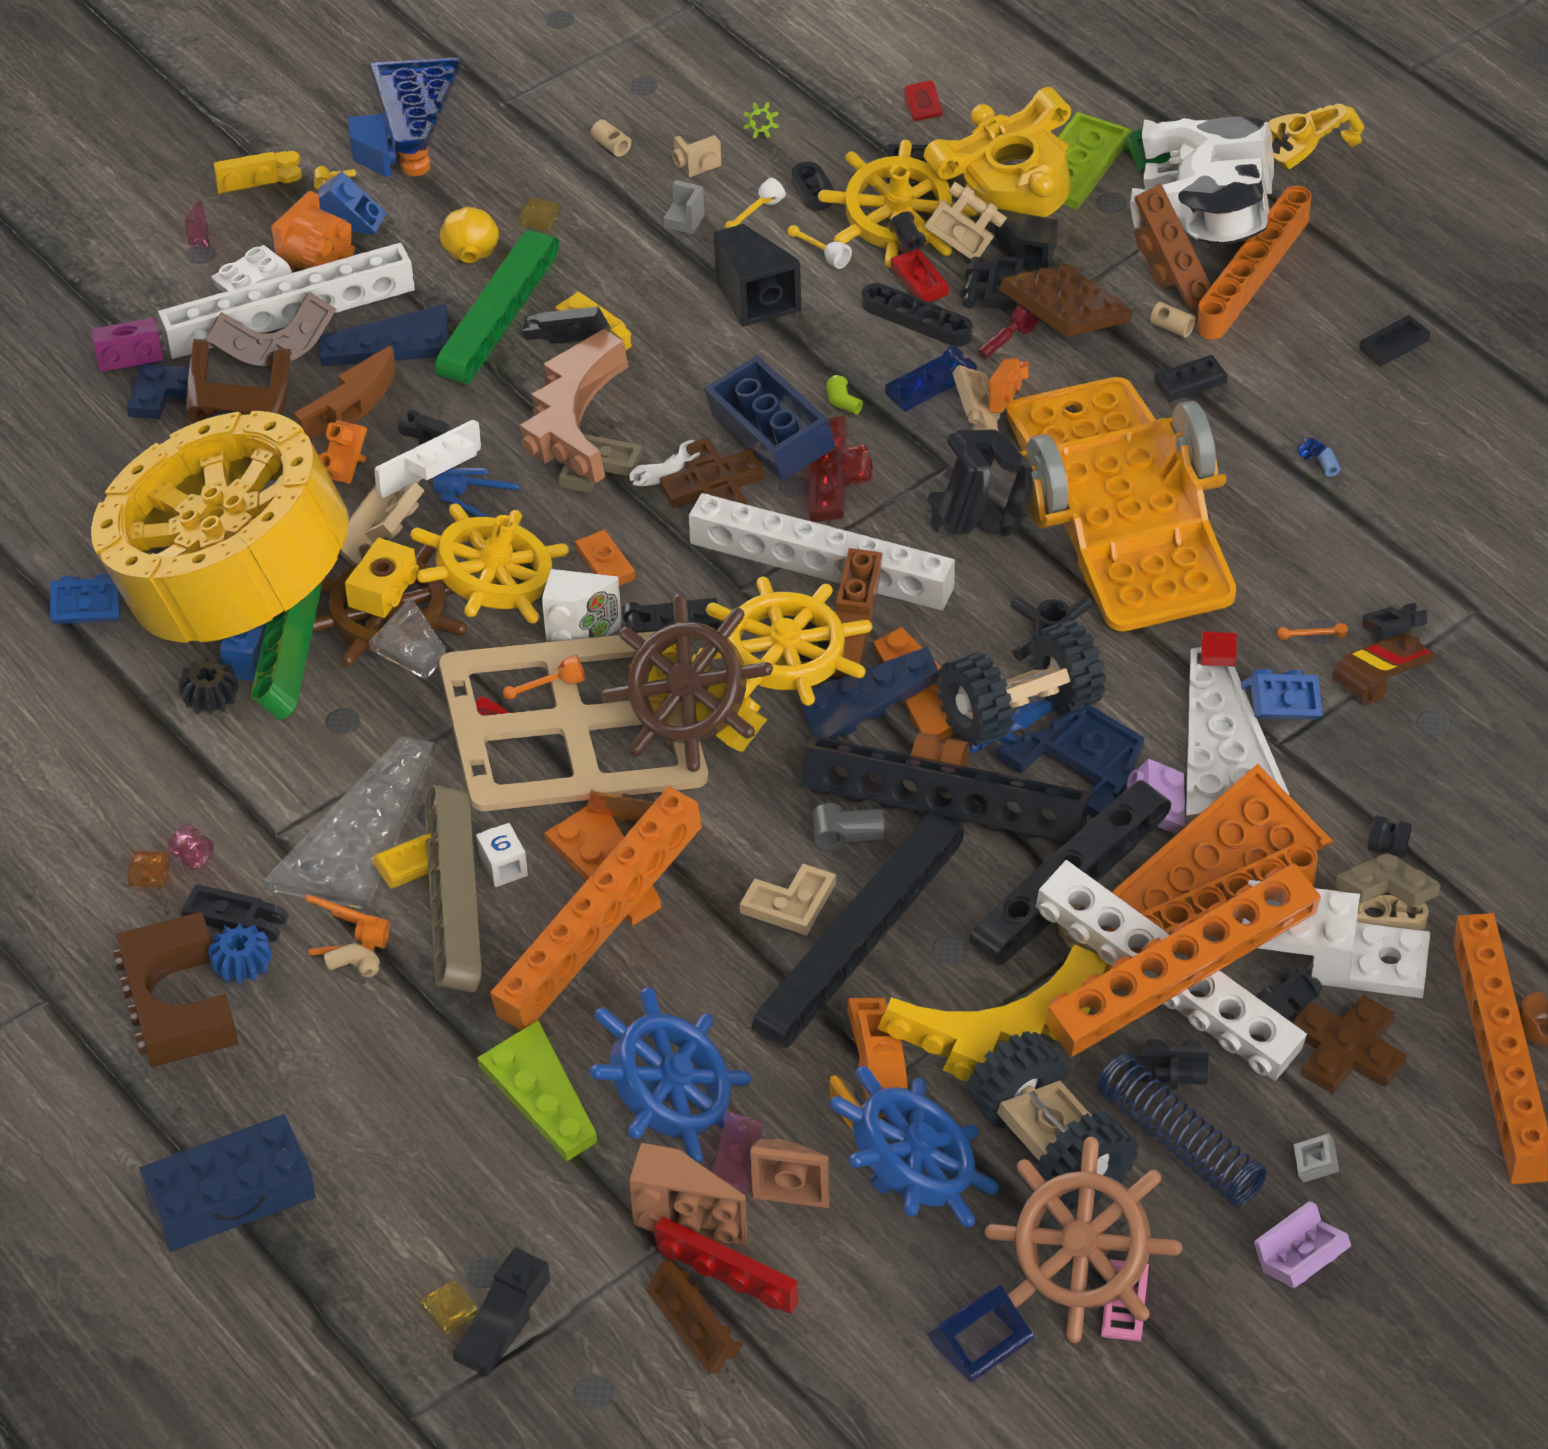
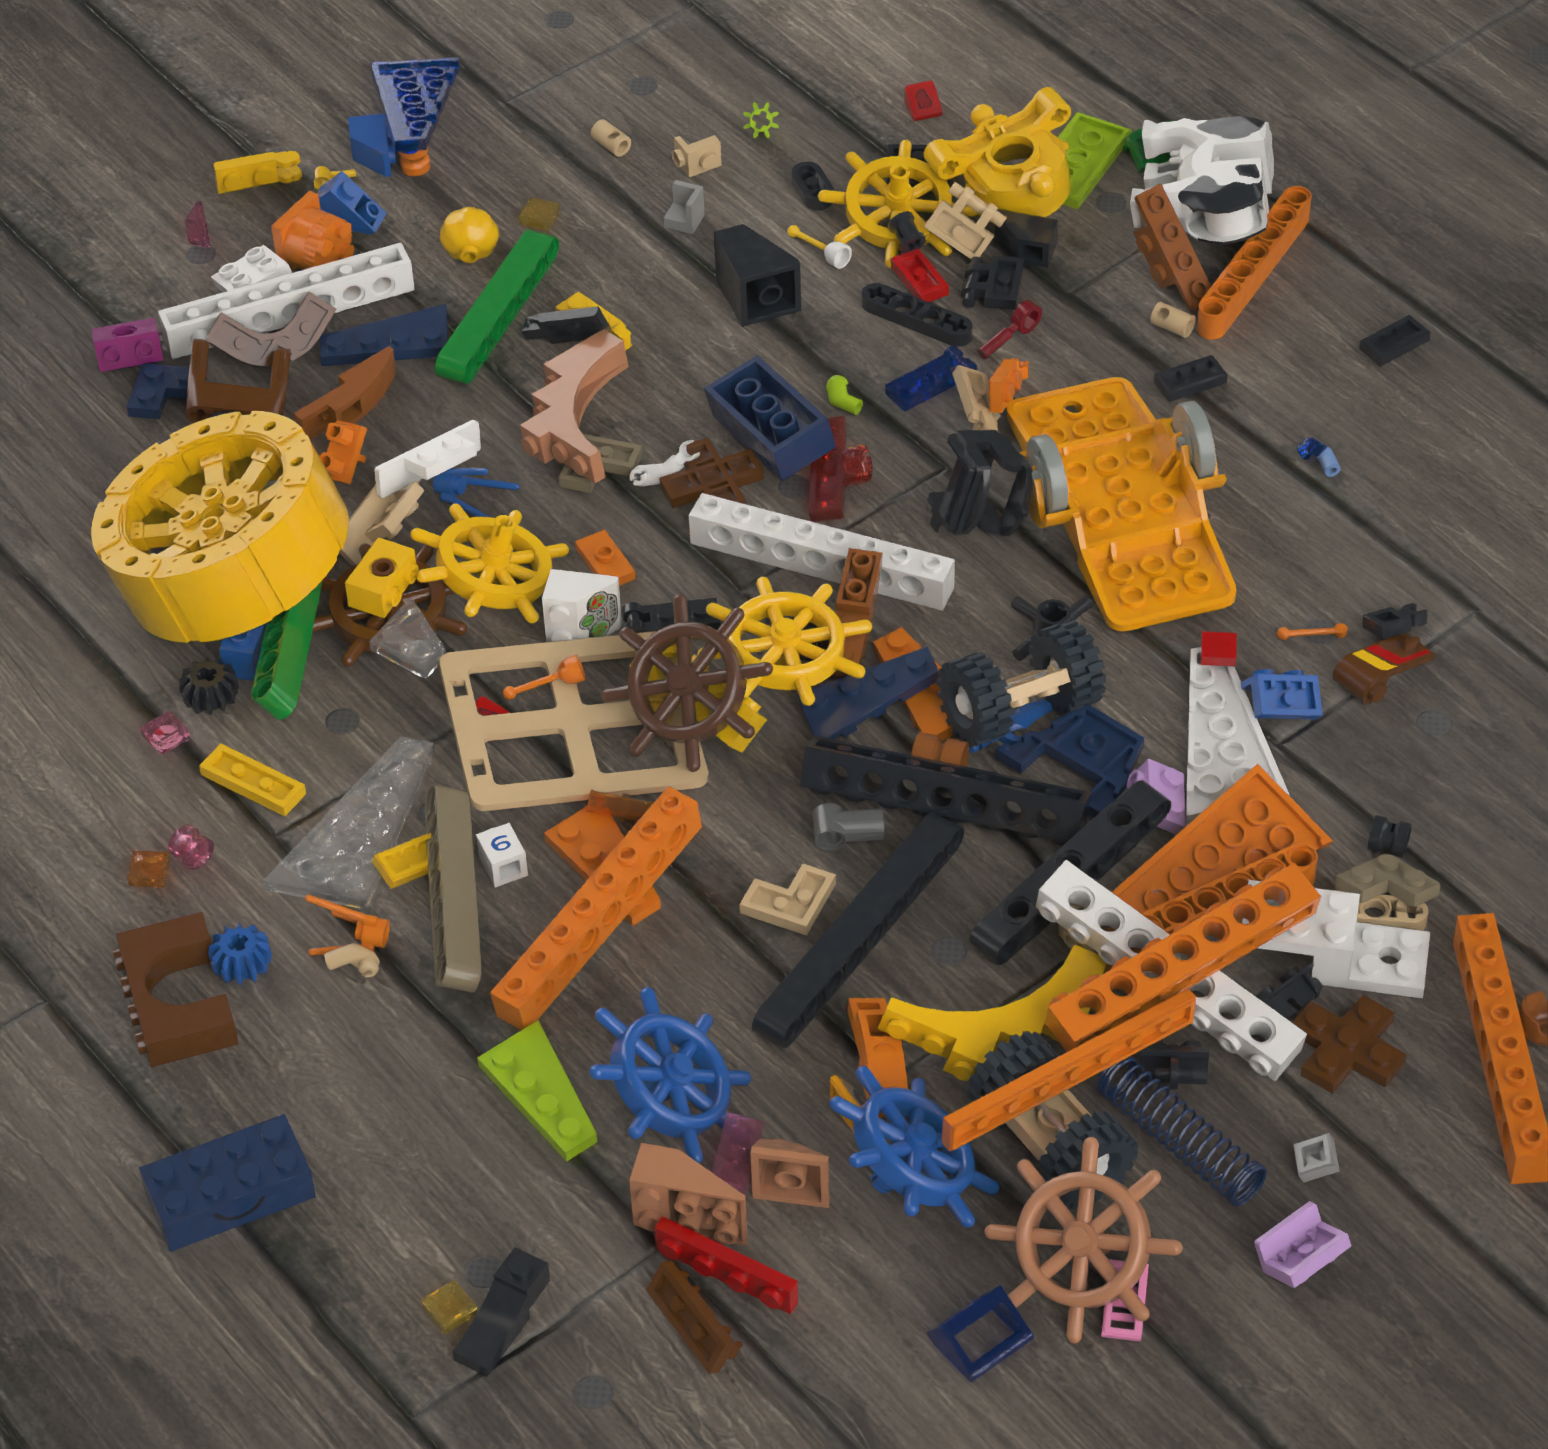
blue bracket [50,574,121,624] -> none
black hinge [181,884,289,942] -> none
black plate [397,410,451,446] -> none
hinge [724,178,786,229] -> none
reddish brown plate [999,264,1133,337] -> none
yellow animal [1269,104,1364,170] -> none
none -> clear pink tile [140,710,190,755]
none -> yellow plate [199,743,306,817]
none -> orange tile [942,989,1196,1152]

